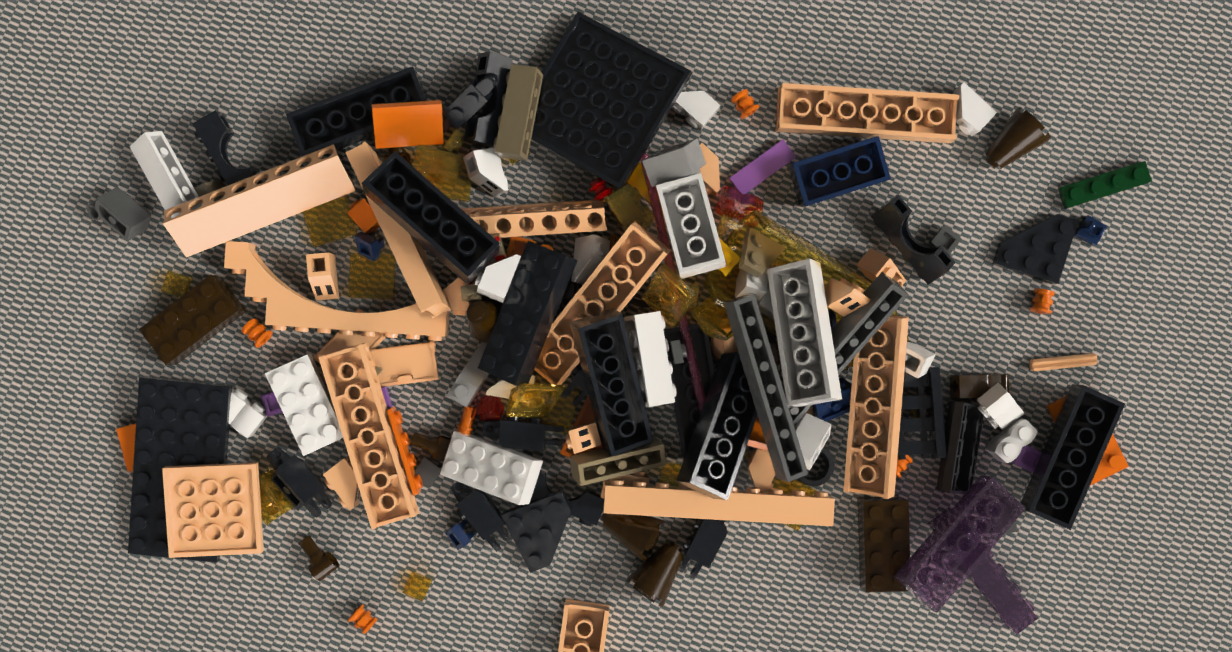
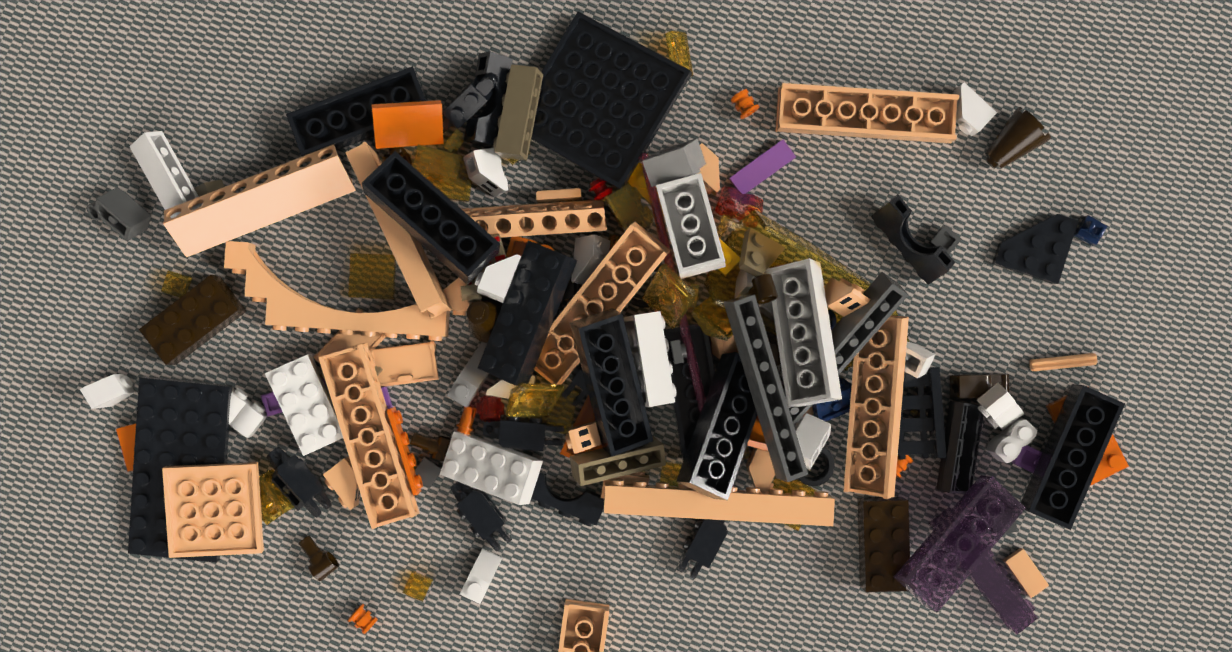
black arch [192,110,263,193] -> none
orange bush [241,318,273,348] -> none
clear yellow tile [303,195,357,247] -> none
light nougat slope [306,252,339,301] -> none
orange brick [347,198,380,234] -> none
dark blue tile [355,232,385,261] -> none
dark blue tile [445,521,474,550] -> none
black plate [501,489,572,573] -> none
dark brown cone [600,512,665,562] -> none
dark brown cone [625,542,684,608] -> none
white slope [672,91,721,129] -> none
dark blue brick [787,136,891,207] -> none
light nougat slope [857,248,906,287] -> none
orange bush [1029,288,1055,314] -> none
dark green plate [1058,161,1152,209] -> none
none -> white slope [80,374,135,409]
none -> white slope [460,548,502,604]
none -> light nougat tile [536,188,582,203]
none -> clear yellow plate [665,31,693,77]
none -> dark brown pin [745,274,778,304]
none -> light nougat tile [1003,548,1049,598]

